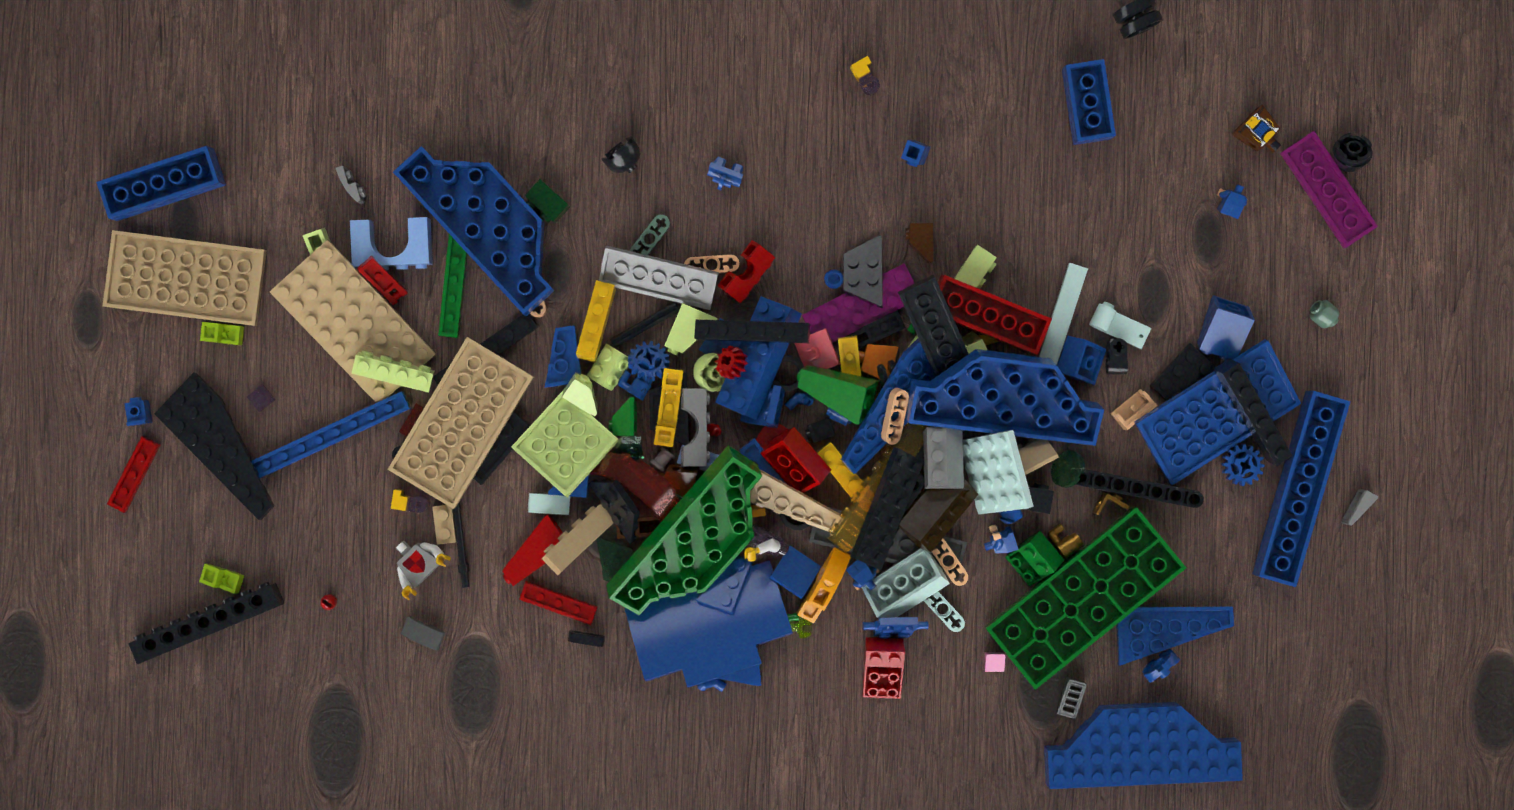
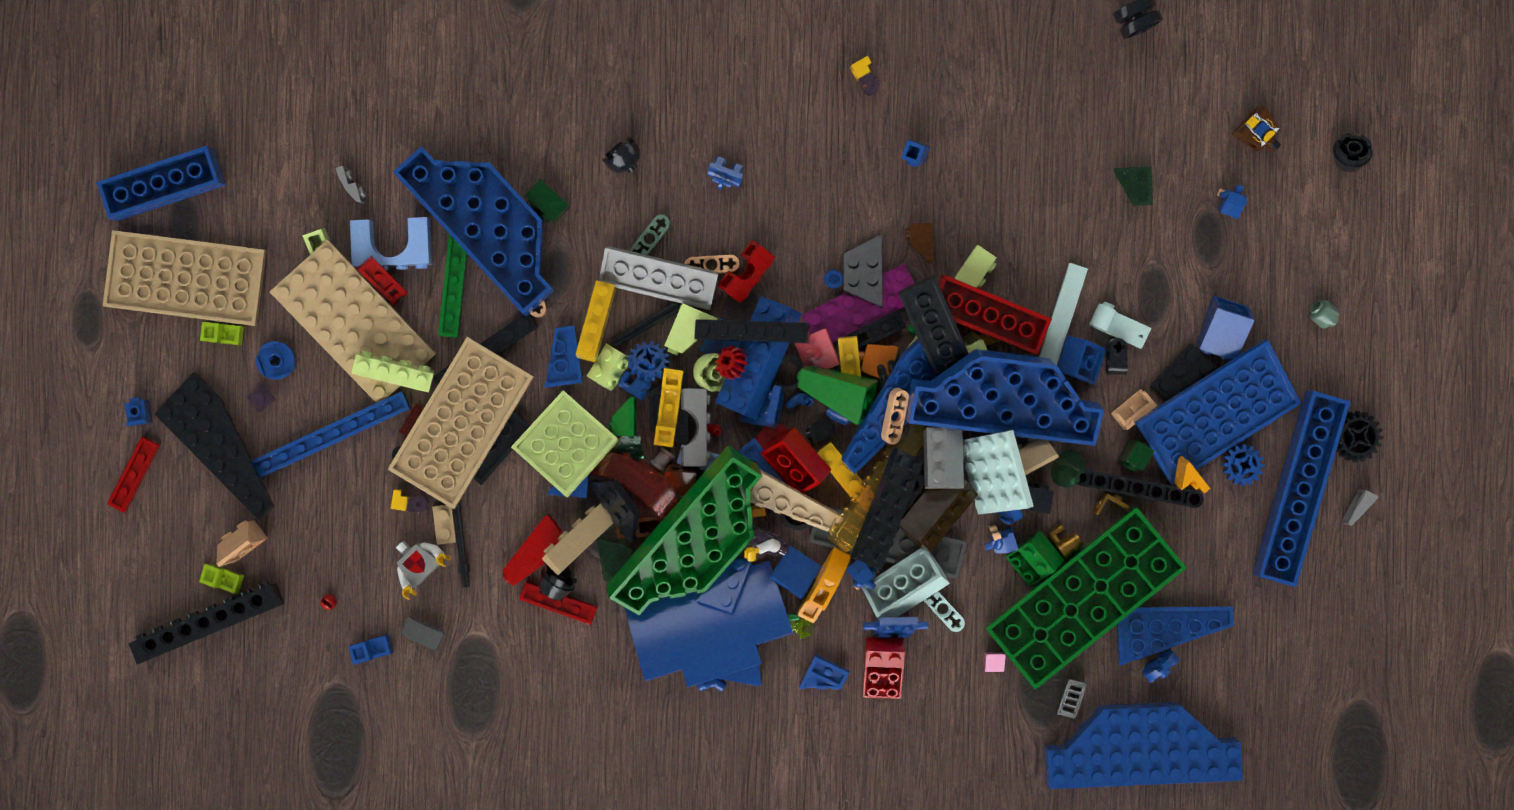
light aqua slope [528,493,570,515] -> none
yellowish green slope [562,372,598,417] -> none
black beam [568,630,605,647] -> none
light nougat beam [932,539,968,586] -> none
blue brick [1062,59,1116,145] -> none
black brick [1213,358,1293,467] -> none
magenta plate [1280,131,1378,249] -> none
none -> light nougat slope [216,520,268,567]
none -> blue plate [256,341,296,380]
none -> blue slope [348,634,394,665]
none -> black cone [539,565,577,600]
none -> blue wing [799,654,850,689]
none -> clear green wing [1114,166,1153,206]
none -> dark green brick [1118,440,1154,472]
none -> light orange slope [1174,456,1210,494]
none -> black gear [1330,411,1384,463]

